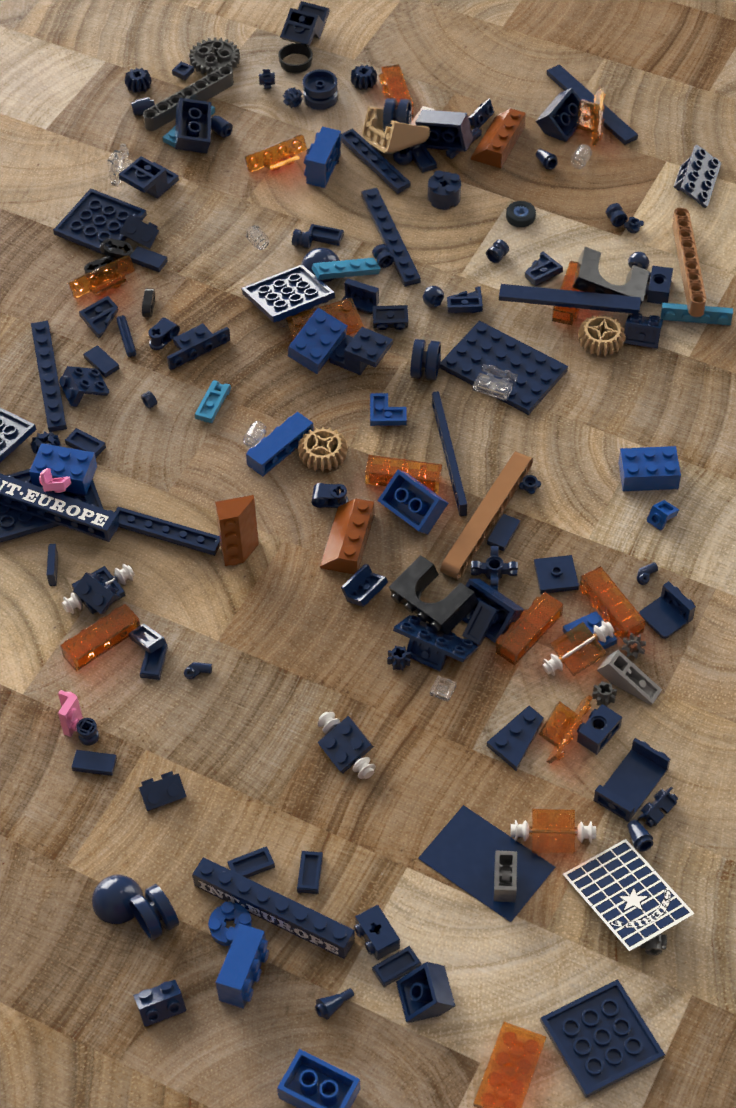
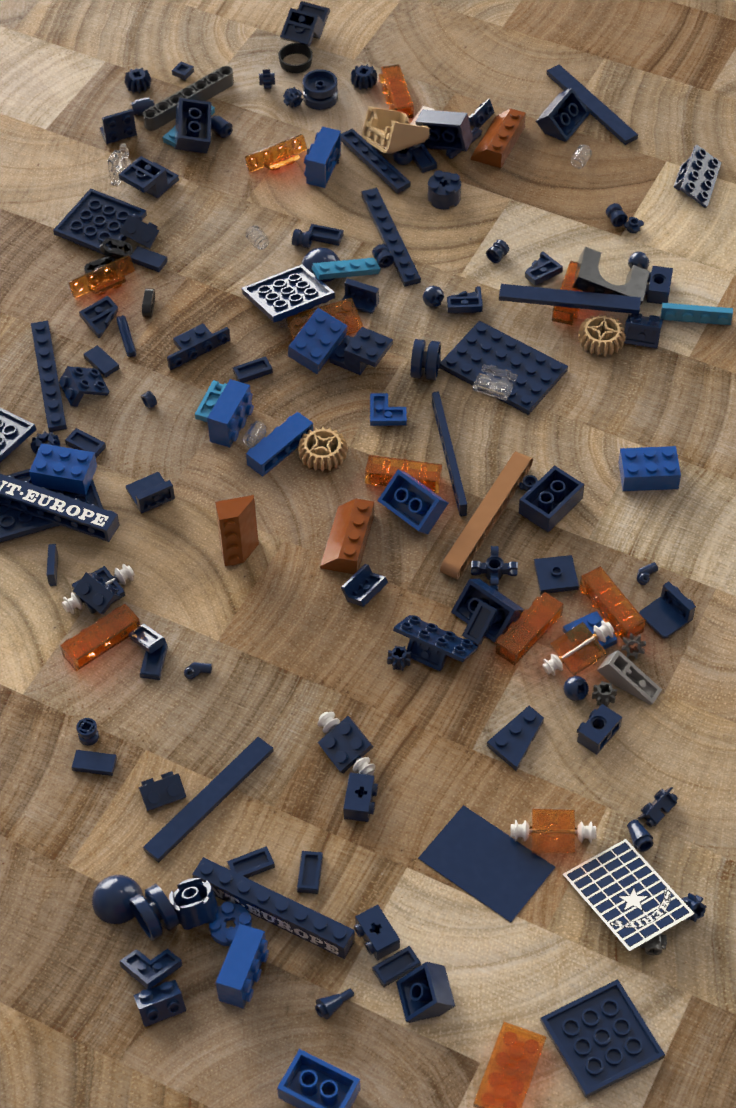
bright pink bracket [39,468,72,493] -> none
bright pink bracket [58,690,83,737] -> none
dark blue plate [115,507,220,556] -> none
dark blue piece [148,317,180,350] -> none
dark grey gear [189,37,240,75] -> none
dark blue piece [311,483,348,508] -> none
dark blue bracket [373,305,408,330] -> none
dark blue wheel [383,98,412,132] -> none
black arch [389,555,479,635] -> none
clear plate [430,676,456,702] -> none
dark blue tile [487,514,520,551] -> none
flat silver brick [494,851,517,902] -> none
black bush [506,201,536,227] -> none
dark blue cone [536,149,558,170] -> none
clear orange bracket [539,695,593,764] -> none
clear orange bracket [577,86,605,146] -> none
dark blue panel [593,738,671,822] -> none
blue bracket [647,500,679,530] -> none
medium nougat beam [672,208,706,317] -> none
none -> dark blue bracket [100,109,137,144]
none -> dark blue plate [120,948,182,990]
none -> dark blue bracket [126,472,175,514]
none -> dark blue tile [143,736,274,863]
none -> dark blue brick [169,878,218,930]
none -> blue brick [207,379,254,448]
none -> dark blue tile [233,356,273,383]
none -> dark blue brick [343,773,378,822]
none -> dark blue brick [518,465,584,532]
none -> dark blue piece [563,676,589,701]
none -> dark blue gear [681,893,707,922]

